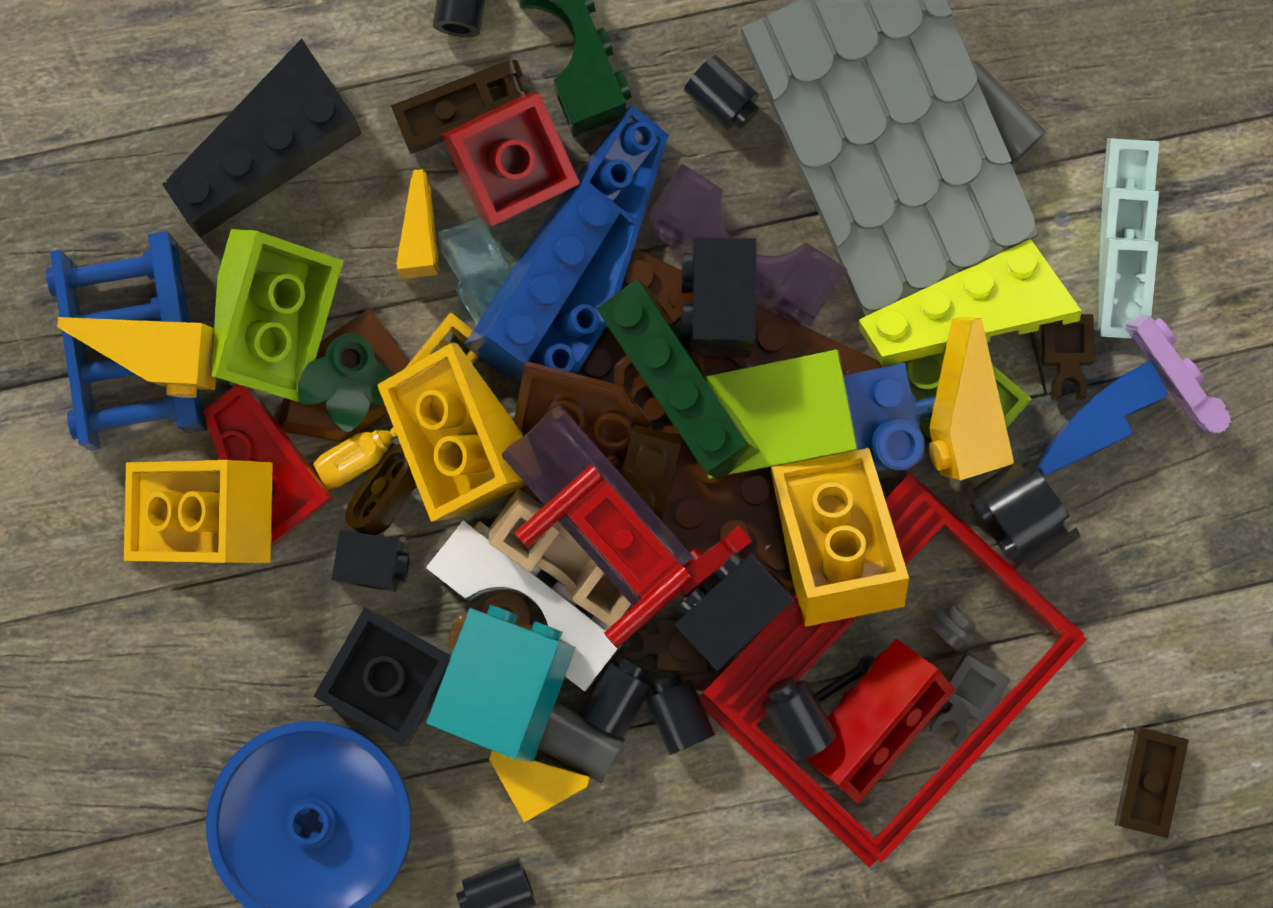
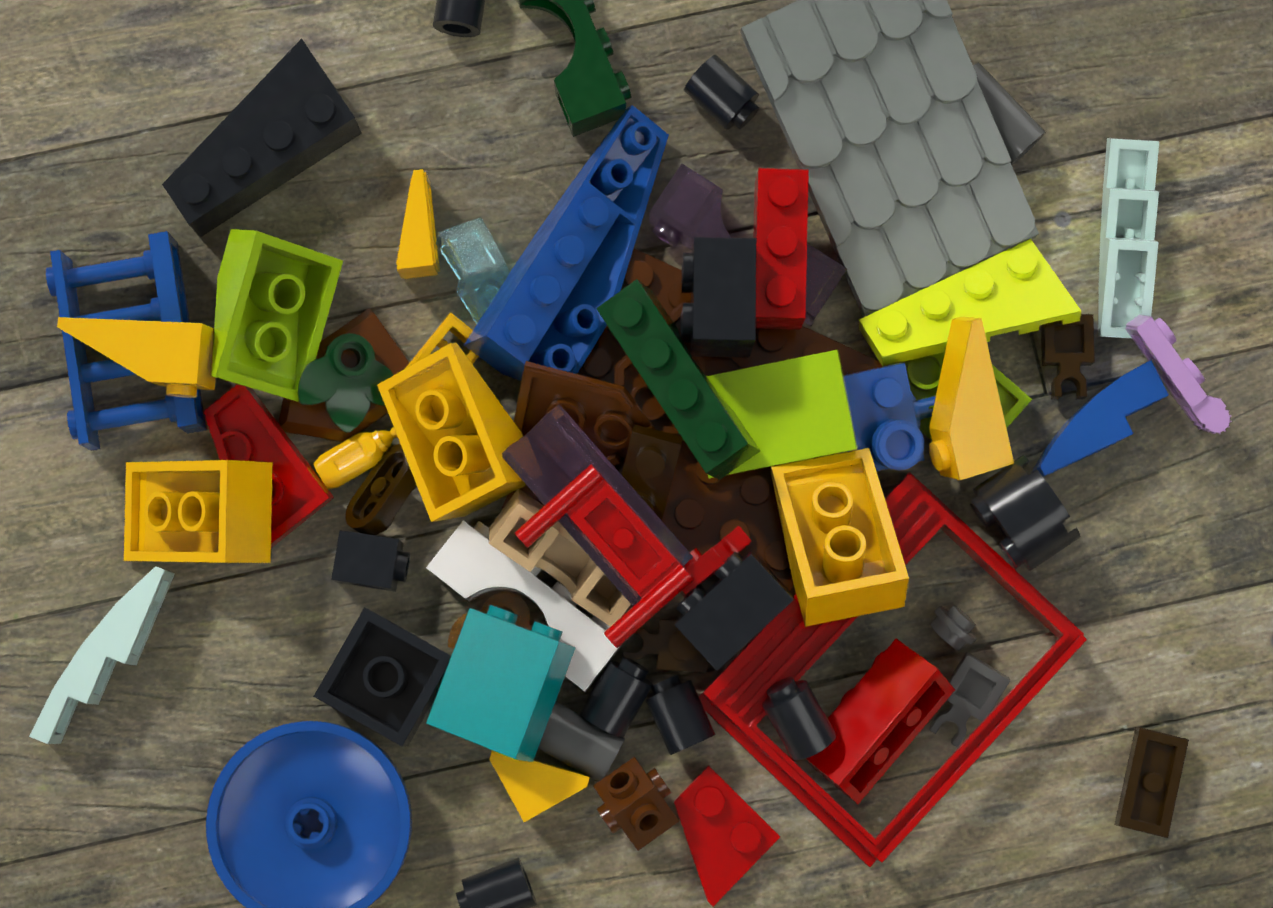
dark brown plate [391,60,531,154] -> none
red brick [441,93,580,226] -> none
black hinge [814,656,875,702] -> none
none -> light aqua slope [29,566,175,744]
none -> reddish brown brick [593,756,679,851]
none -> red wing [673,765,780,907]
none -> red brick [753,168,809,330]

